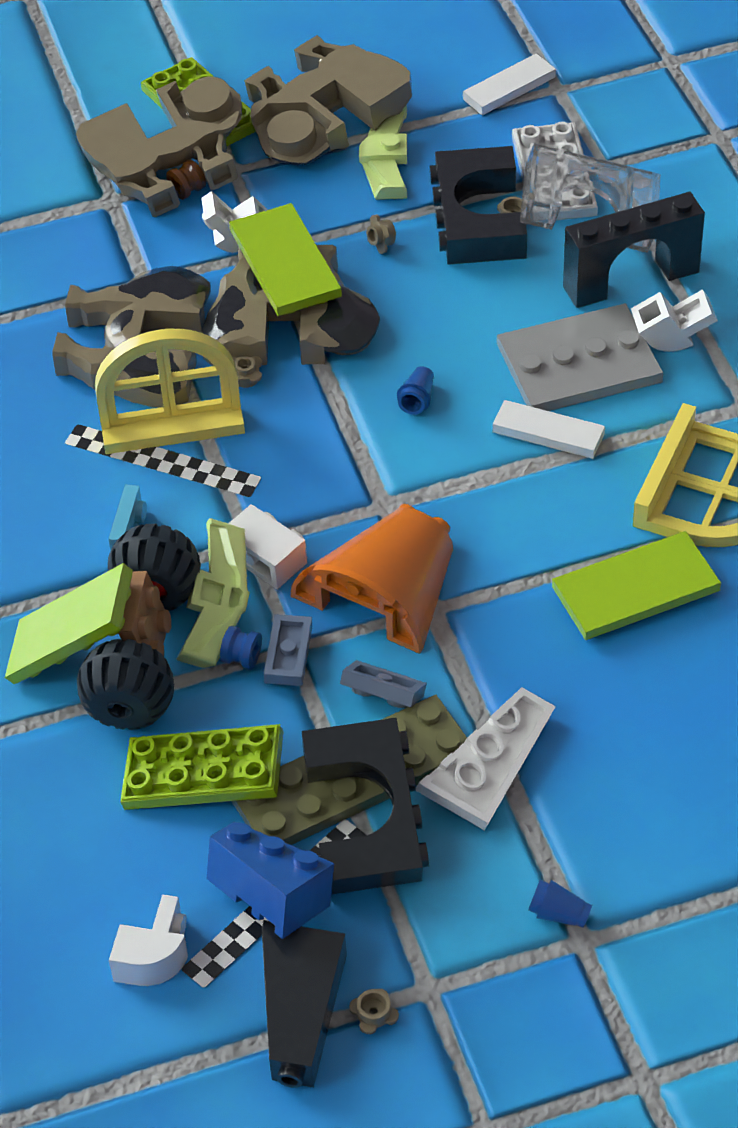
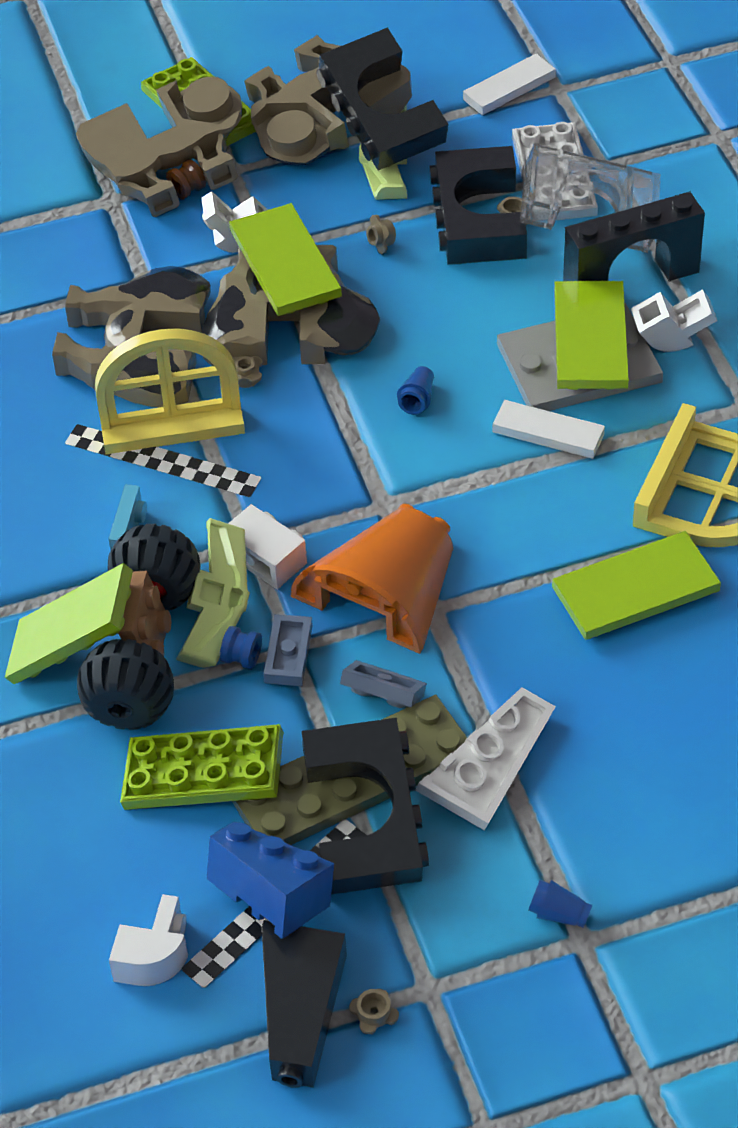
none -> black arch [316,27,449,171]
none -> lime tile [554,281,629,390]

